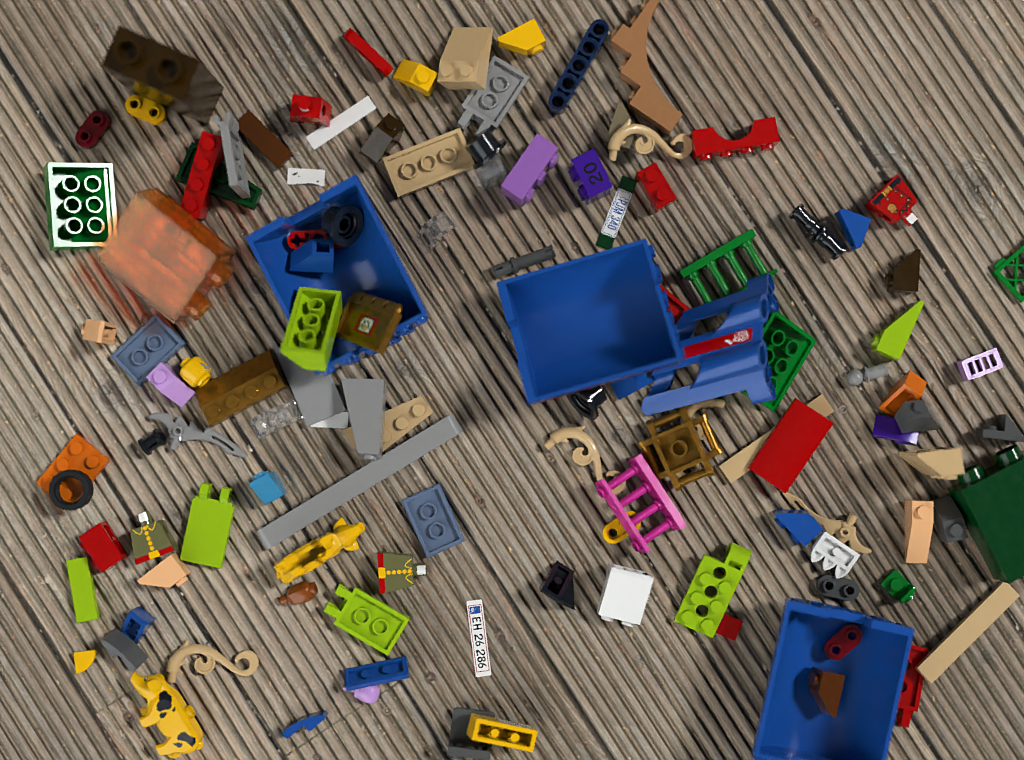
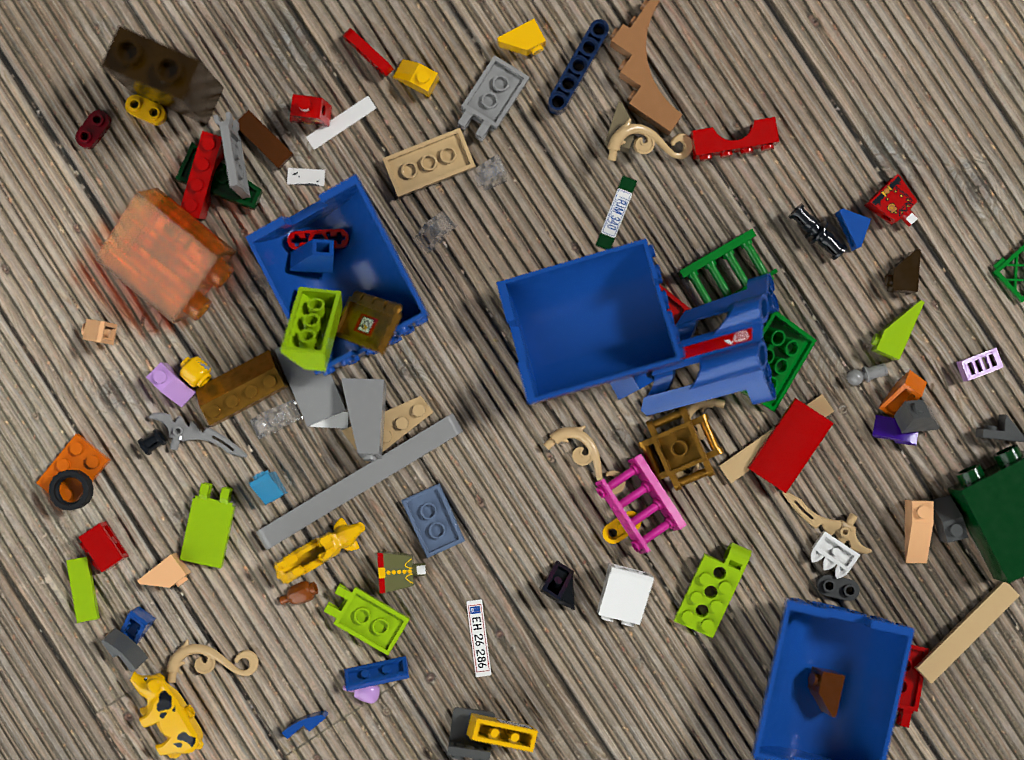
green slope [43,162,119,251] -> none
yellow tile [74,649,97,674] -> none
sand blue tile [111,313,187,387] -> none
olive torso [130,511,179,565] -> none
black piece [321,204,364,247] -> none
dark brown slope [360,113,405,165] -> none
tan slope [437,27,493,90] -> none
black piece [465,128,507,169] -> none
dark grey pin [492,245,556,279] -> none
medium lavender brick [501,133,559,207] -> none
black piece [566,386,607,420] -> none
dark purple brick [568,149,613,205] -> none
red brick [635,162,677,213] -> none
red tile [716,613,743,641] -> none
blue slope [774,509,824,547] -> none
dark red plate [824,623,862,660] -> none
green bracket [879,569,917,604] -> none
tan slope [899,447,965,480] -> none

